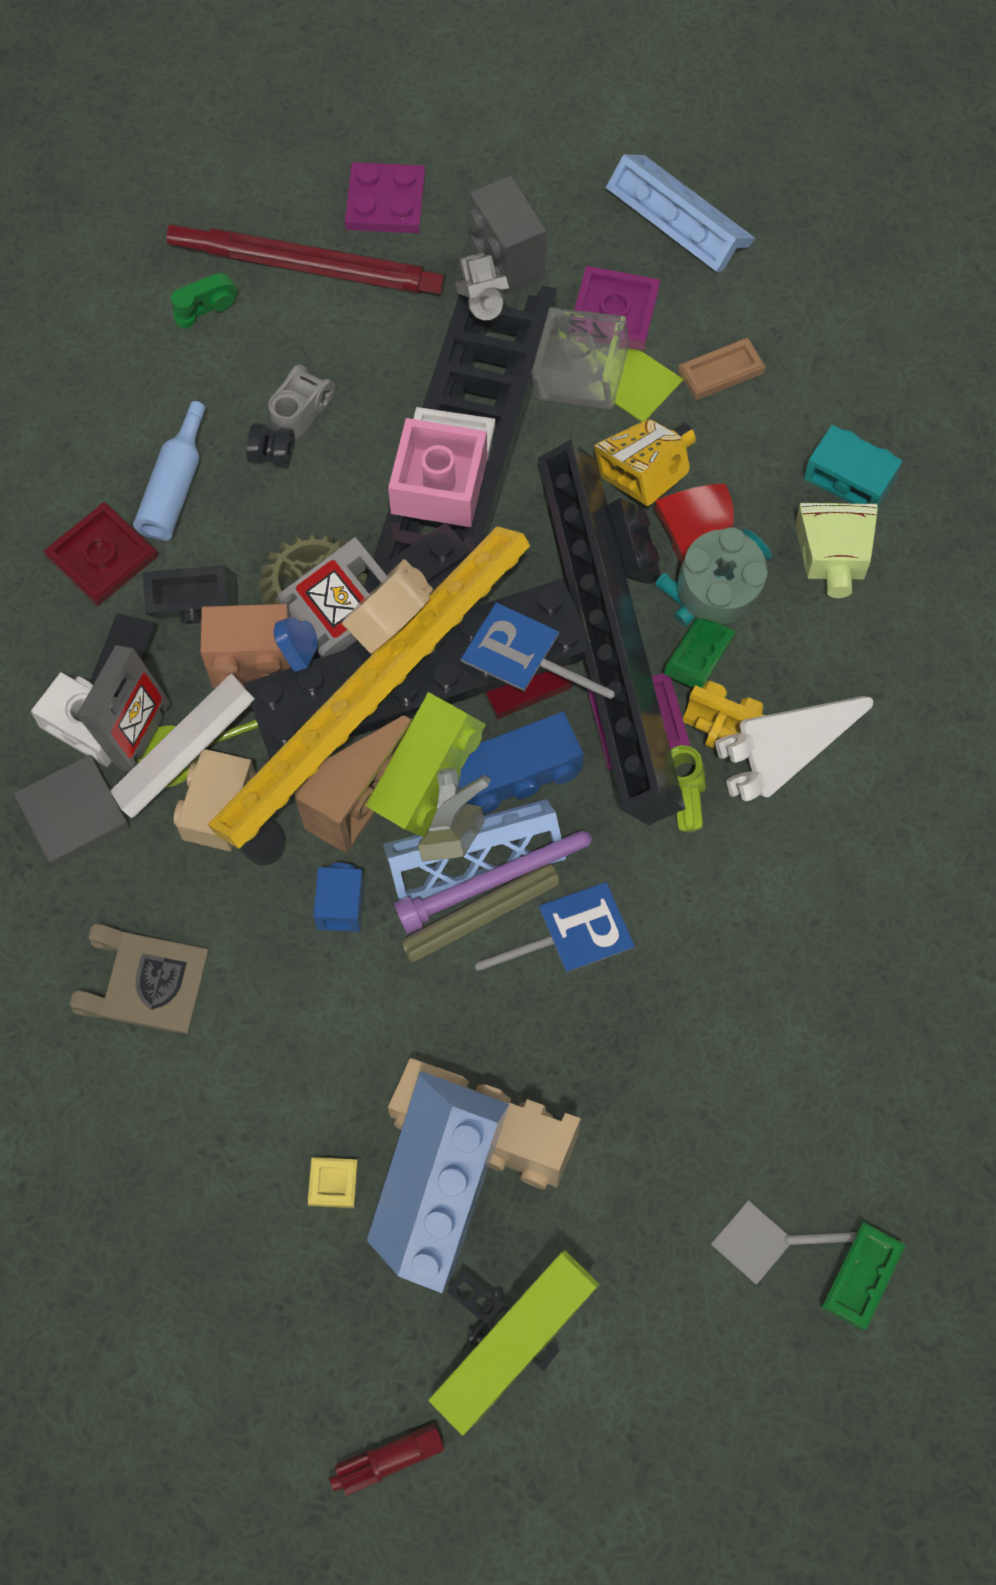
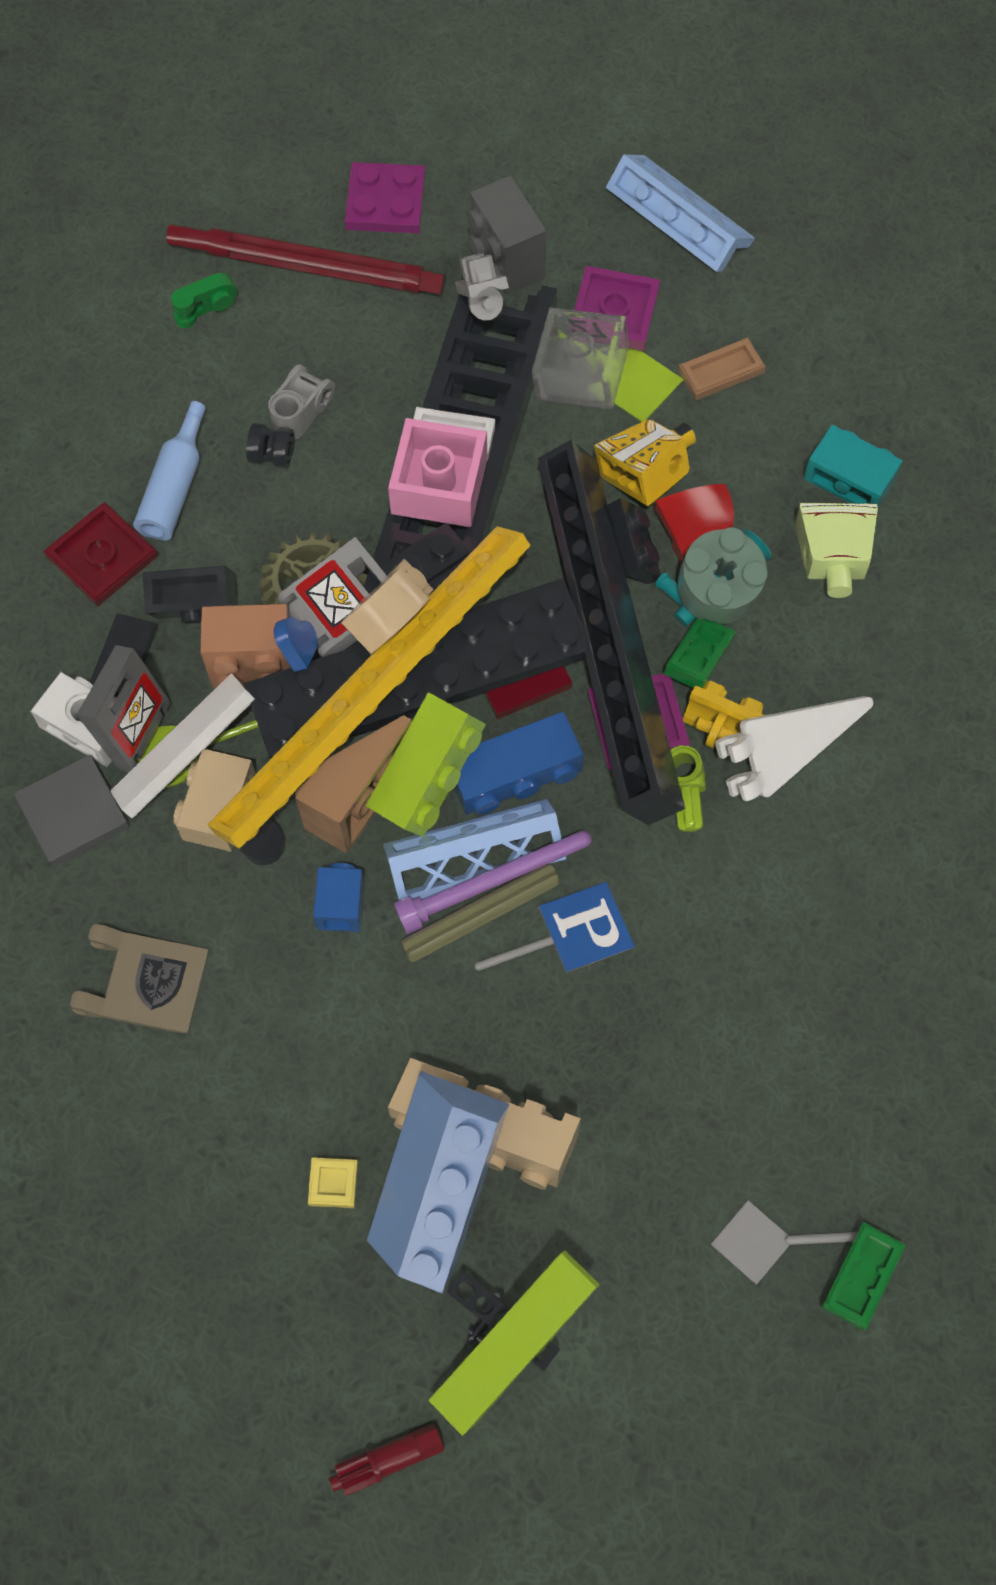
piece [418,767,491,862] -> none
blue piece [461,603,615,699] -> none

